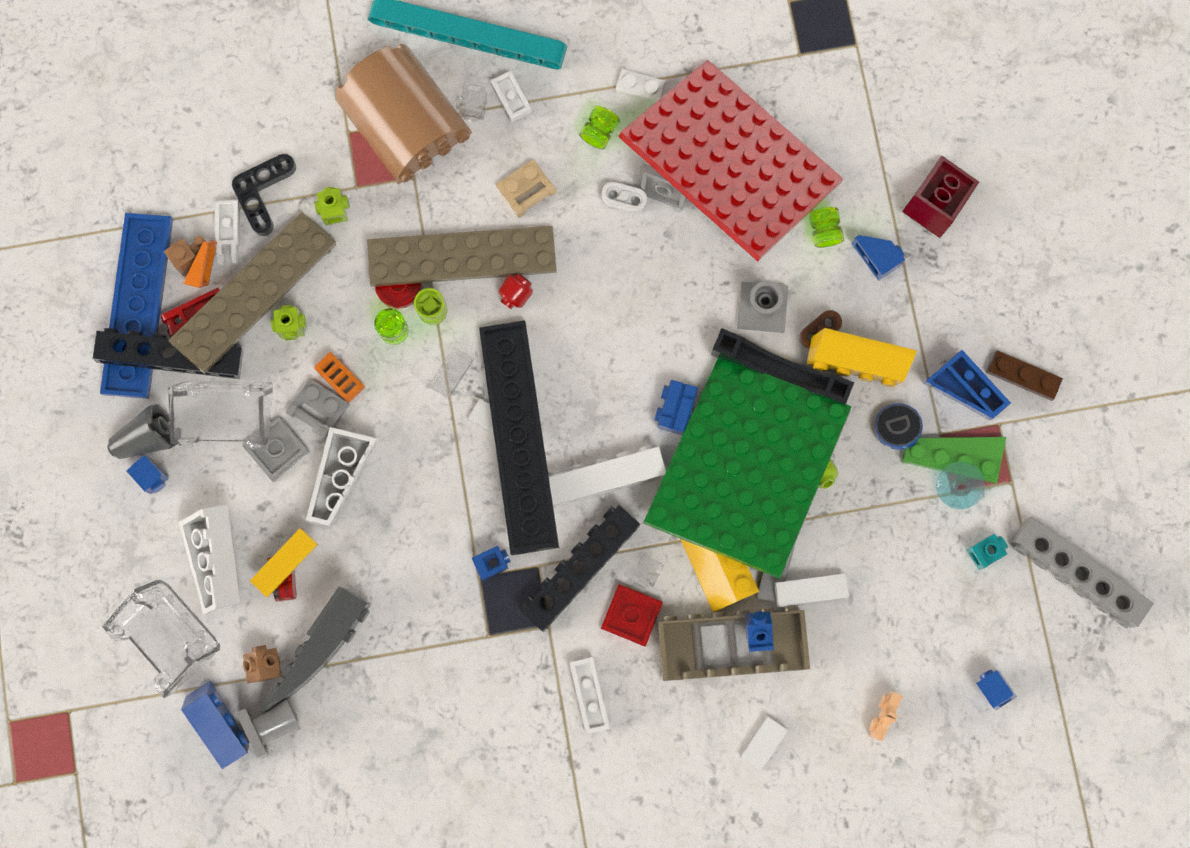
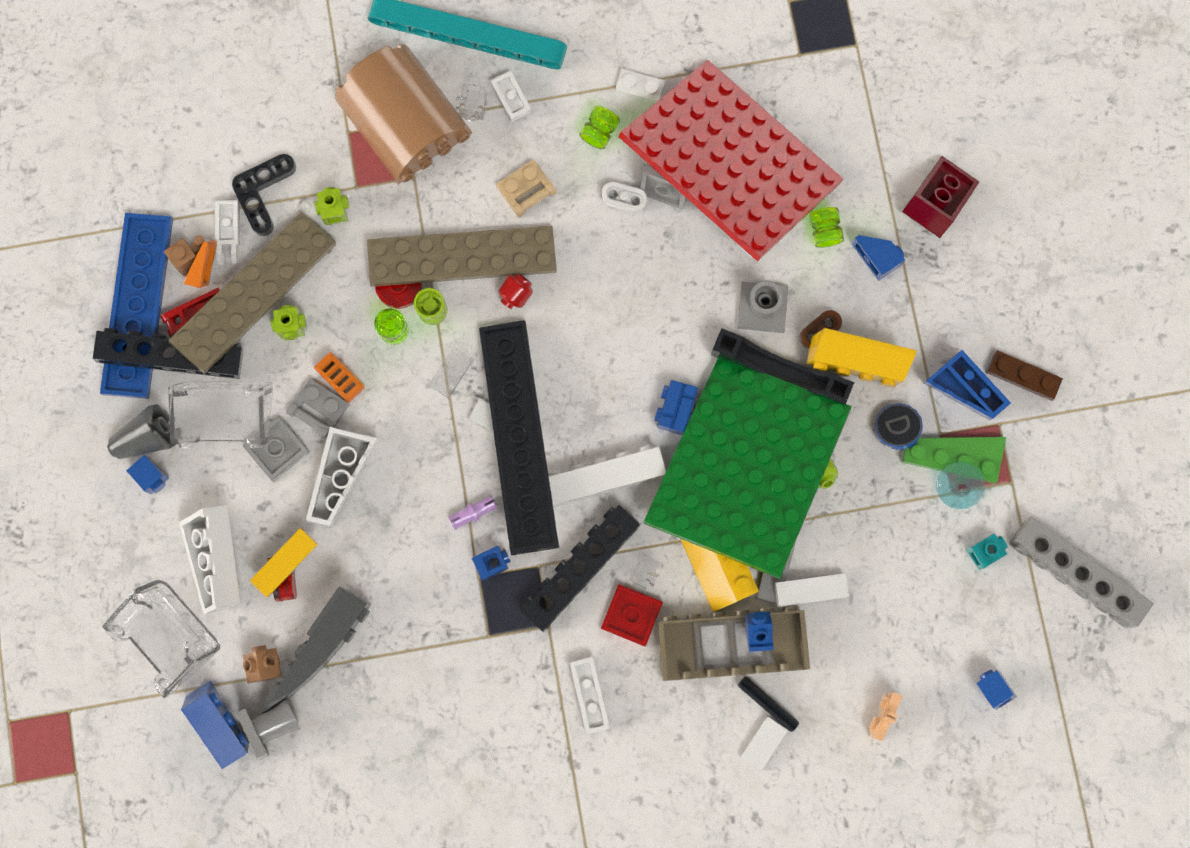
none -> lavender pin [448,495,498,530]
none -> black axle [738,676,799,732]

